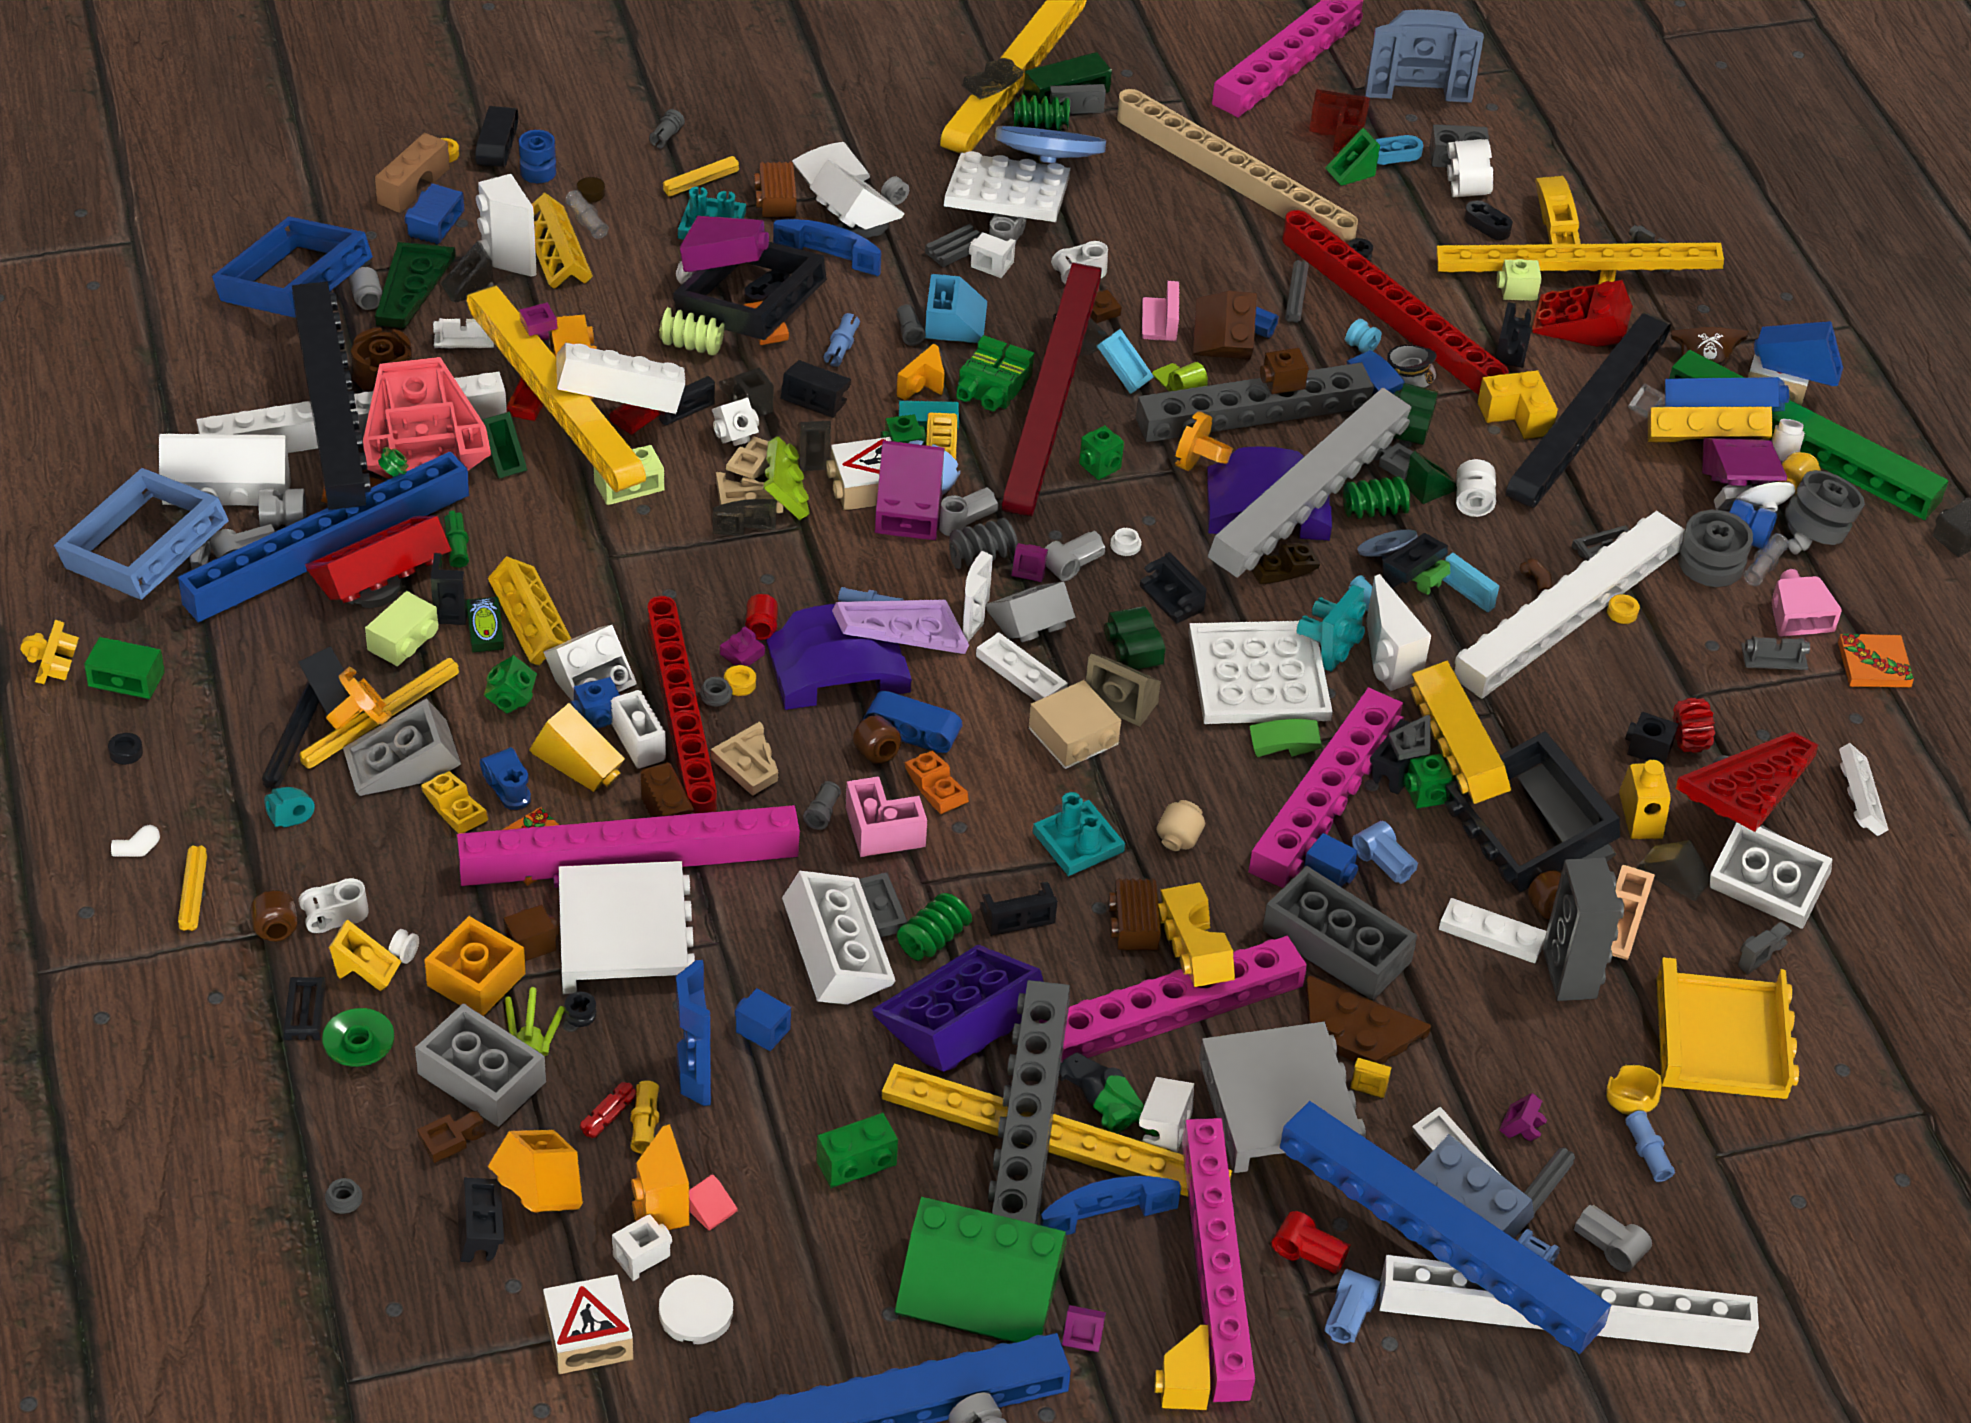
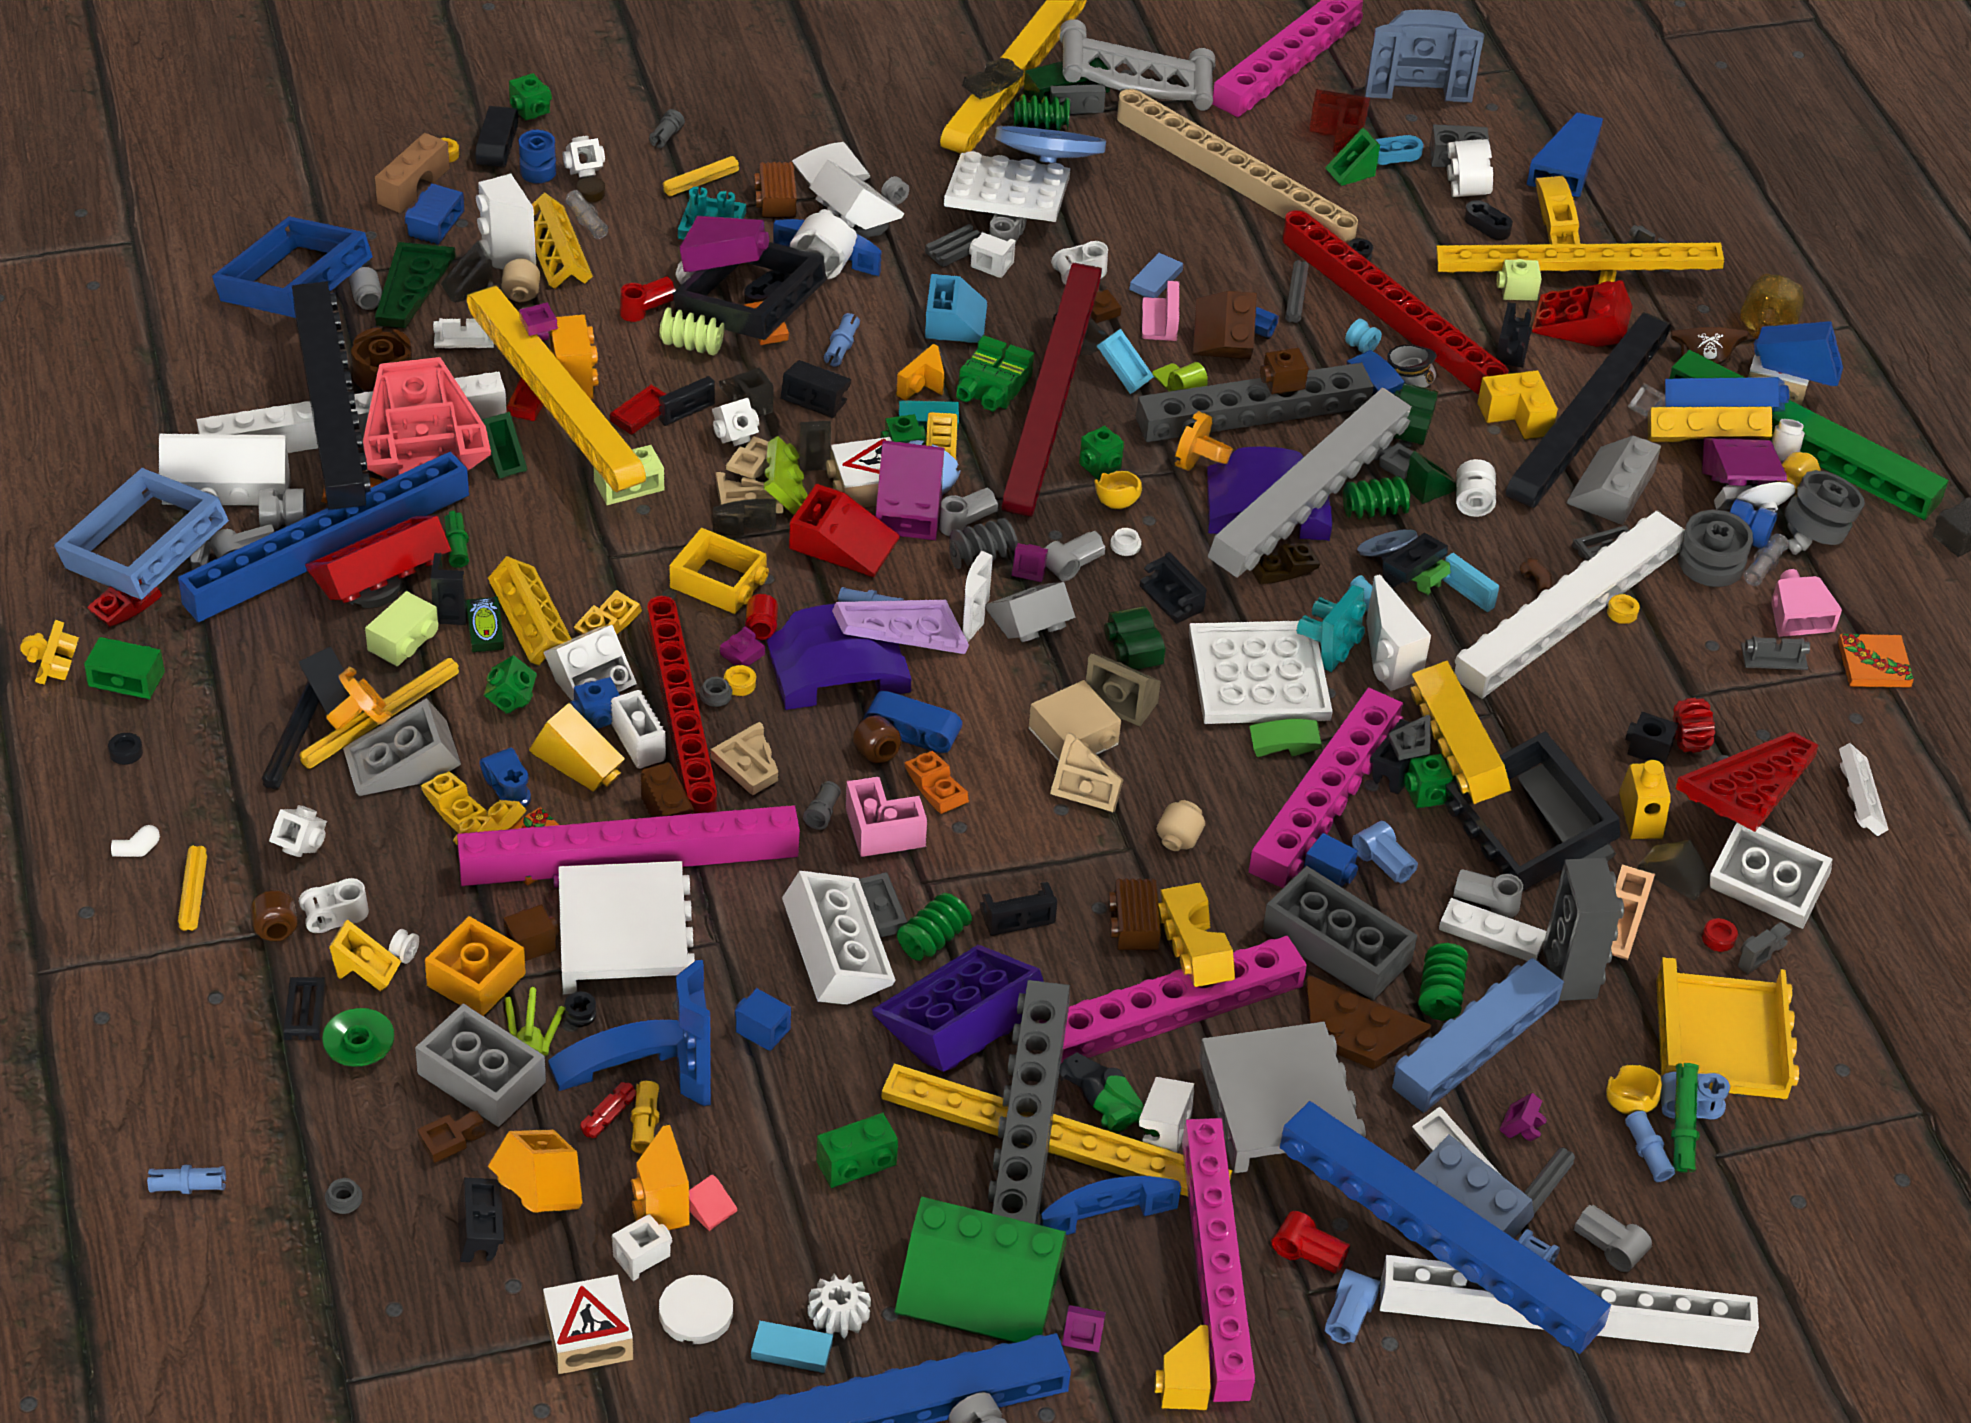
teal piece [264,787,315,828] -> none
green plate [378,447,409,477] -> none
white slope [556,343,685,414] -> none
dark grey pin [896,304,926,346] -> none
white plate [976,632,1068,701] -> none
teal plate [1033,792,1125,876] -> none
yellow tile [1350,1058,1392,1098] -> none
reddish brown head [1528,871,1561,920] -> none
none -> red slope [87,579,162,627]
none -> medium blue pin [147,1165,226,1194]
none -> white brick [269,805,327,857]
none -> yellow slope [453,800,527,845]
none -> tan head [501,258,540,302]
none -> green brick [509,73,552,121]
none -> blue slope [548,1019,684,1091]
none -> white brick [563,136,605,178]
none -> yellow slope [574,590,642,635]
none -> red piece [620,276,676,322]
none -> yellow window [669,527,769,614]
none -> medium azure tile [751,1321,833,1373]
none -> red slope [789,484,900,577]
none -> white brick [790,209,857,279]
none -> white gear [808,1273,871,1339]
none -> tan wing [1050,733,1123,812]
none -> light grey piece [1060,20,1216,111]
none -> yellow hair [1094,471,1142,509]
none -> medium blue tile [1129,253,1183,298]
none -> medium blue brick [1392,958,1564,1113]
none -> green piece [1418,943,1469,1021]
none -> light grey piece [1453,869,1523,918]
none -> blue slope [1526,113,1603,197]
none -> light grey slope [1567,435,1661,525]
none -> medium blue piece [1661,1072,1730,1120]
none -> green pin [1671,1063,1700,1173]
none -> red tile [1702,918,1738,952]
none -> clear yellow brick [1740,274,1804,339]

